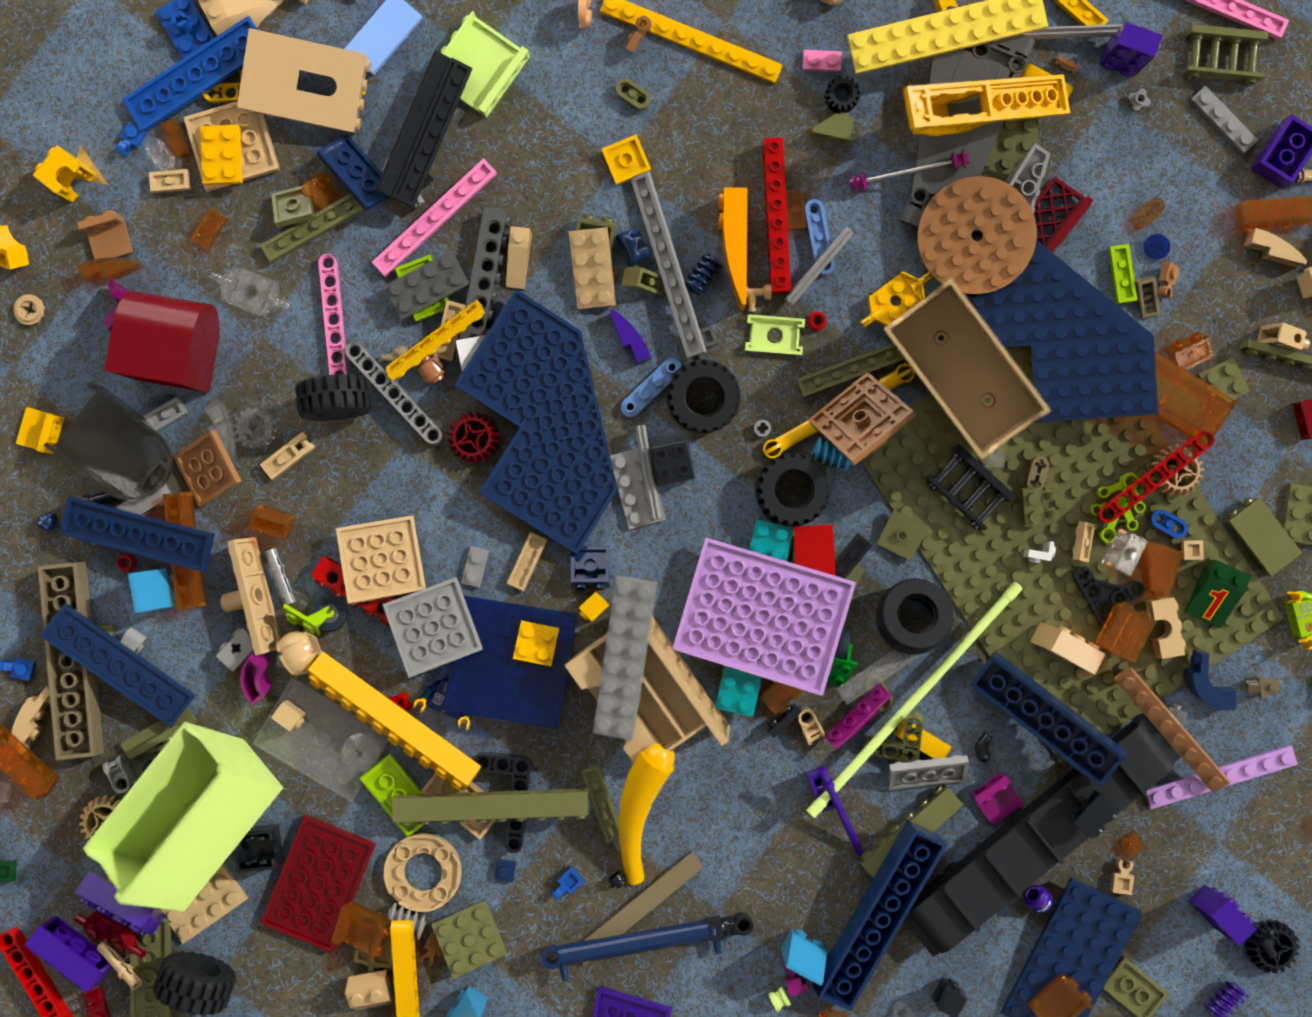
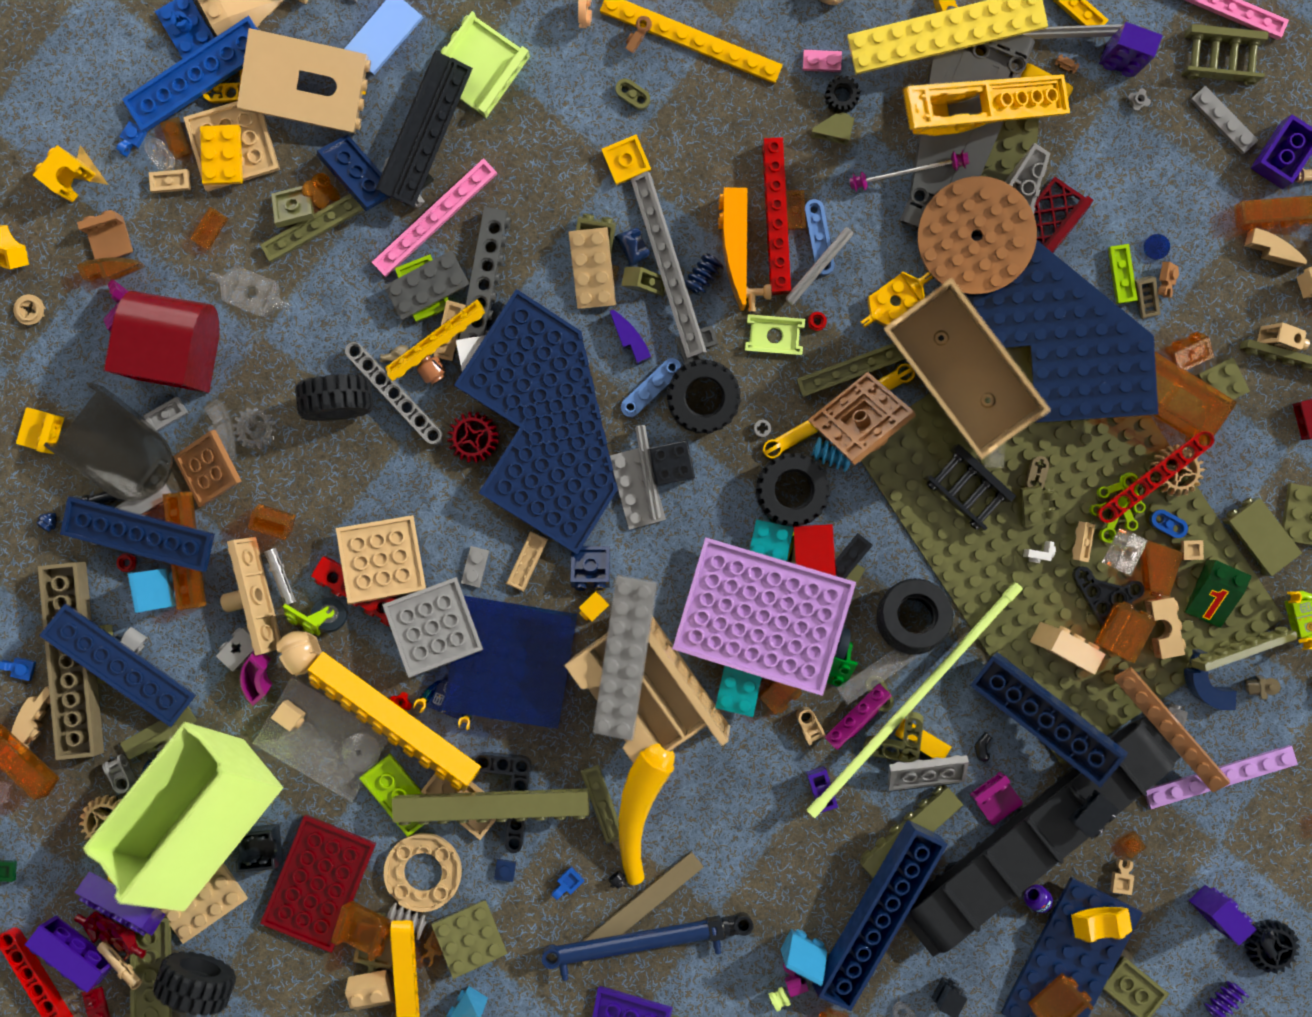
tan plate [260,432,315,480] -> none
bright pink beam [318,254,348,375] -> none
tan slope [506,226,532,290] -> none
yellow plate [513,621,559,667] -> none
black plate [767,704,802,738] -> none
dark purple bar [818,767,864,856] -> none
olive plate [877,509,929,561] -> none
clear orange beam [1131,197,1165,229] -> none
none -> yellow brick [1071,907,1132,942]
none -> olive plate [1191,627,1297,672]

